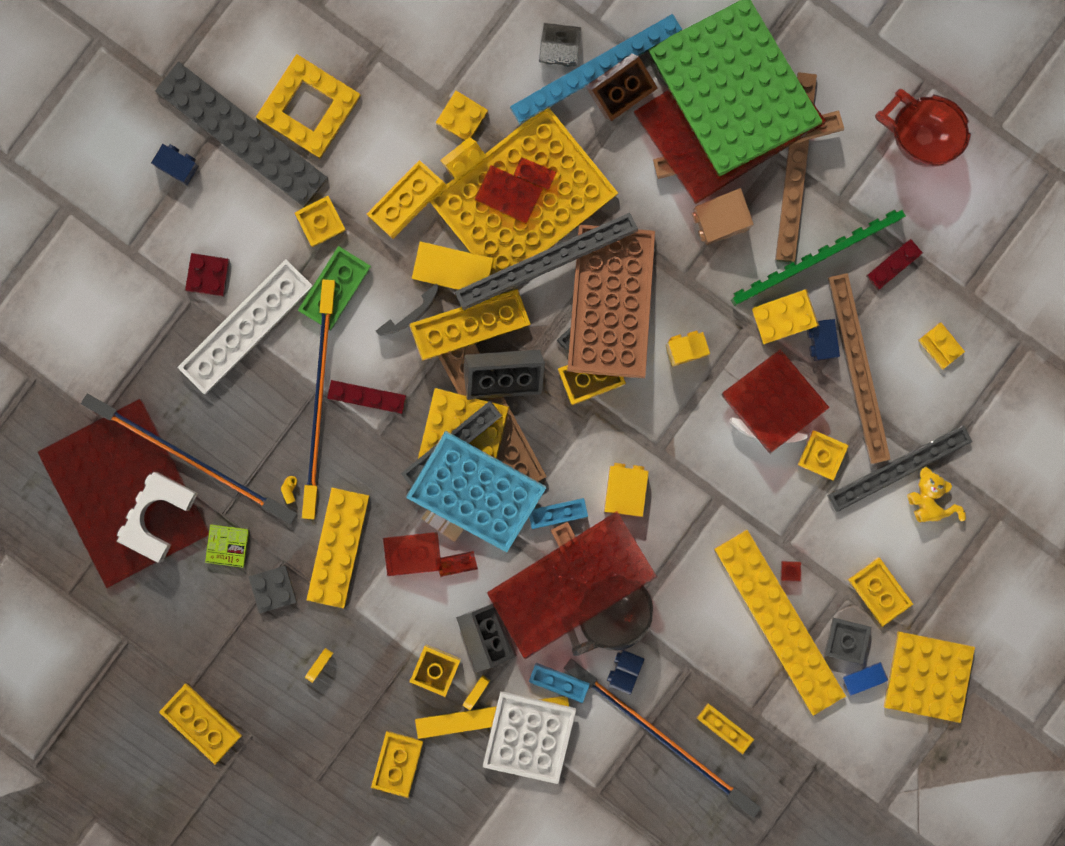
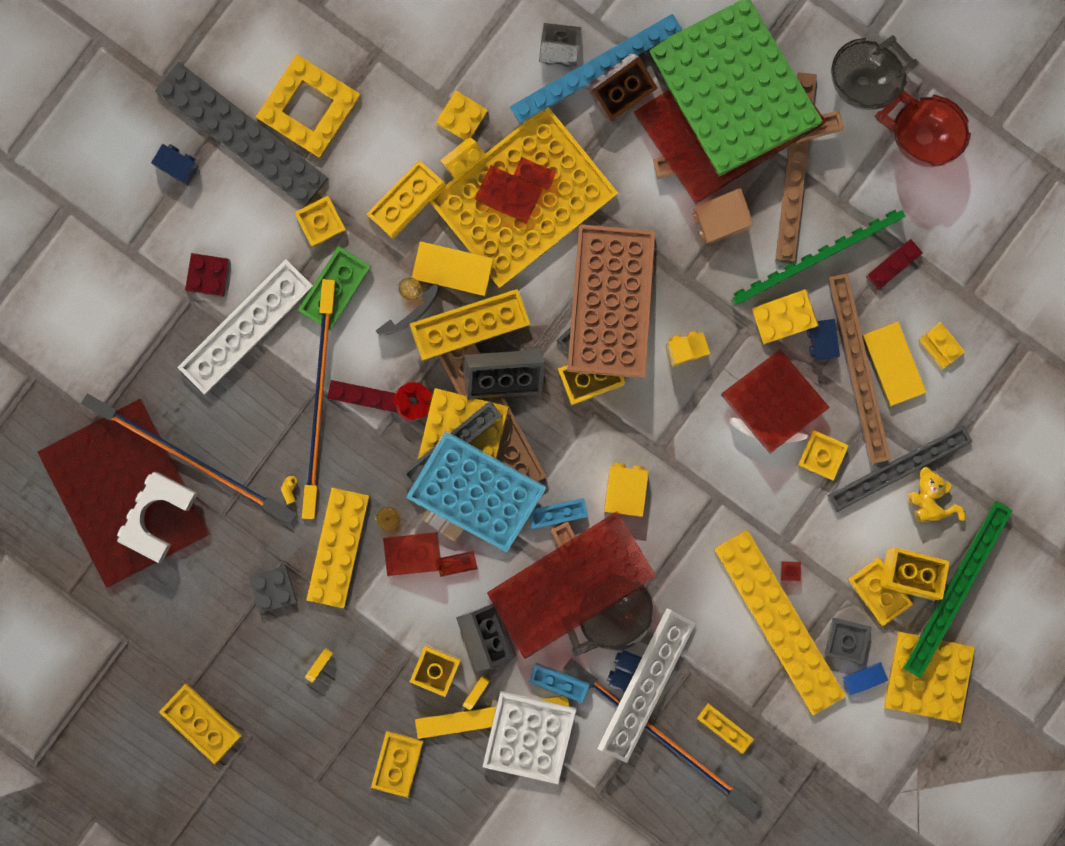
lime tile [205,524,249,568] -> none
dark grey plate [455,213,638,310] -> none
none -> clear yellow plate [376,507,400,531]
none -> red plate [393,382,432,421]
none -> clear yellow plate [398,277,422,301]
none -> white plate [597,608,696,763]
none -> clear smoke windscreen [831,35,919,110]
none -> yellow tile [862,322,926,406]
none -> yellow brick [880,547,950,601]
none -> green plate [902,501,1013,678]

